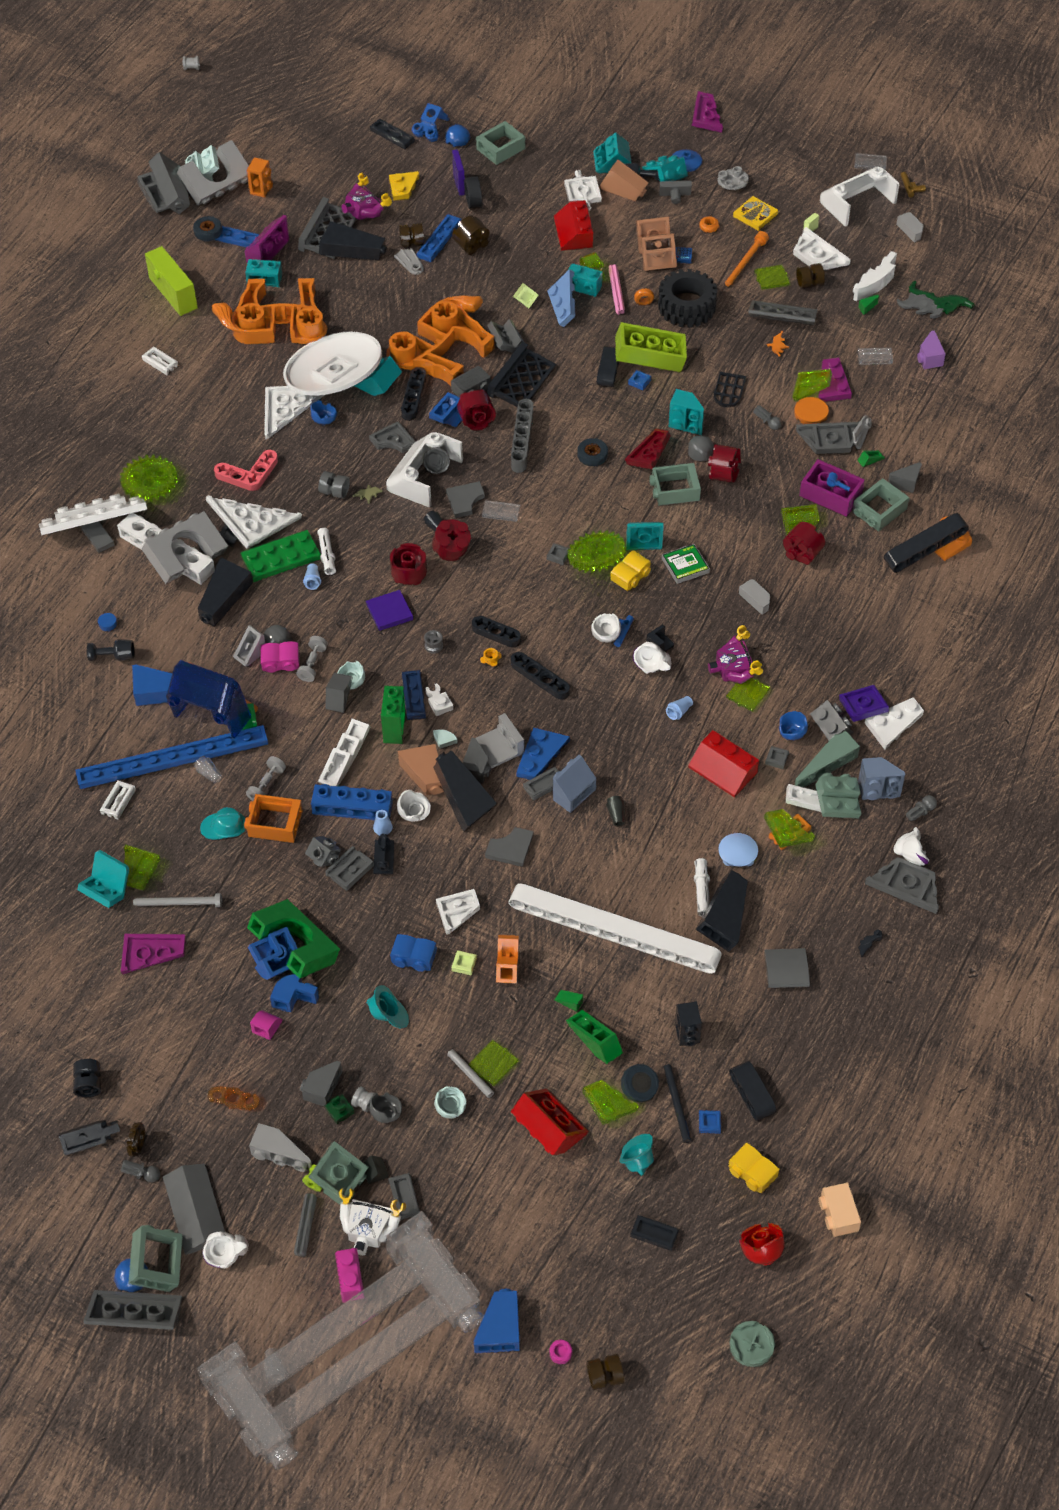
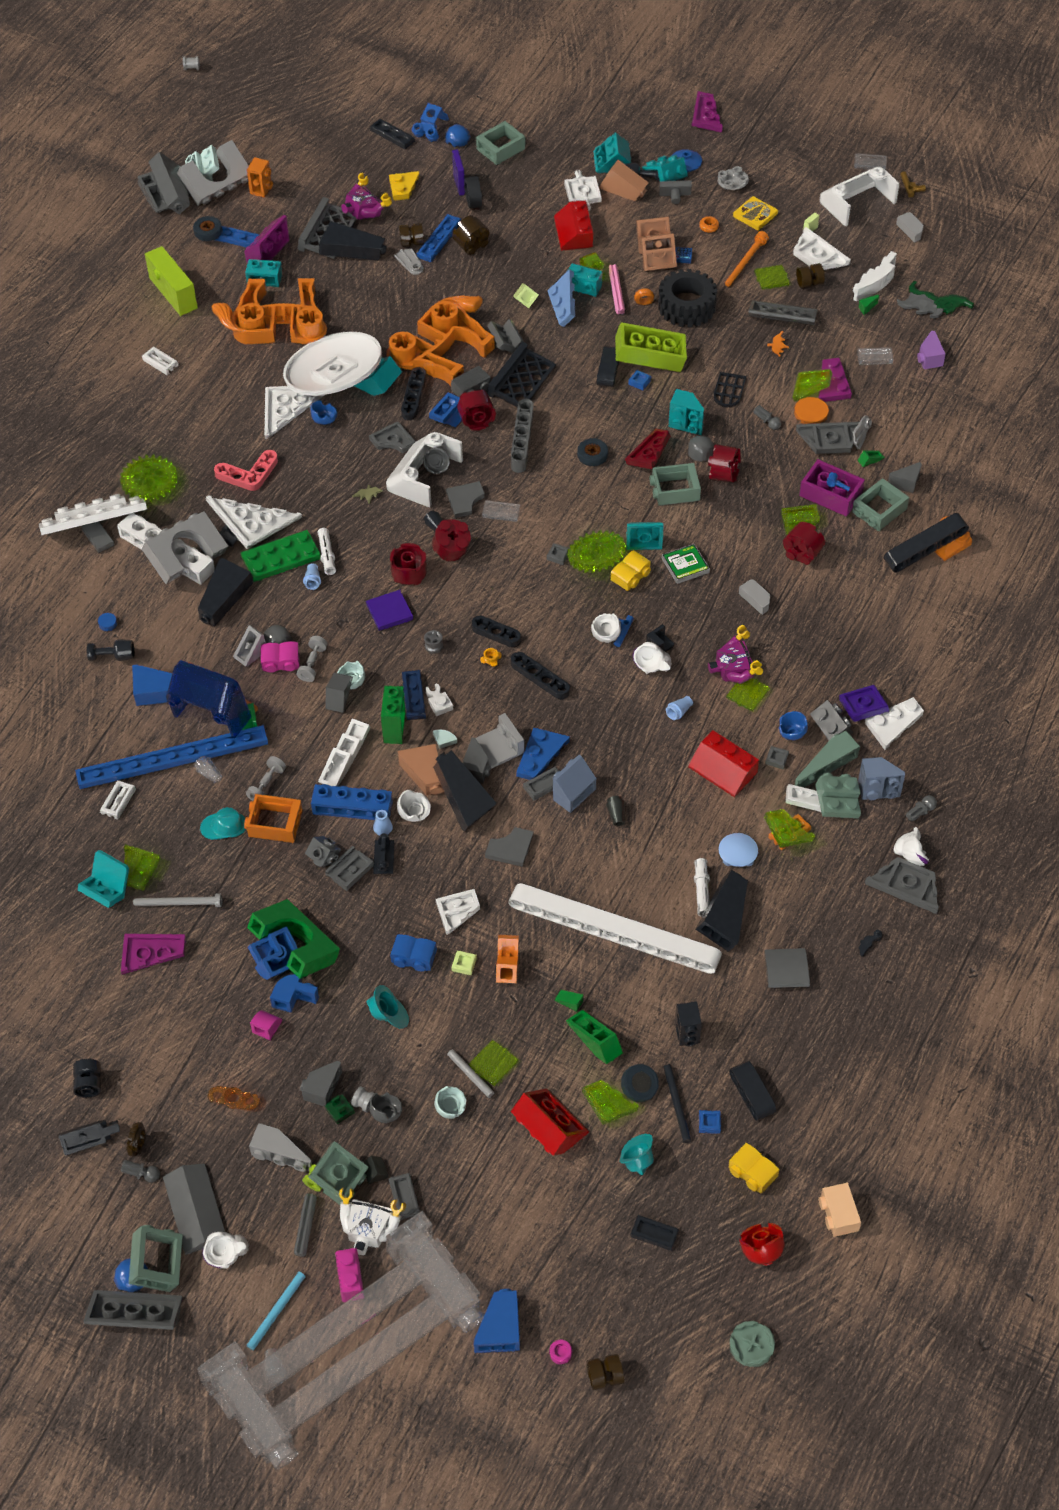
dark grey wheel [318,471,350,499] -> none
none -> medium azure bar [247,1272,306,1350]

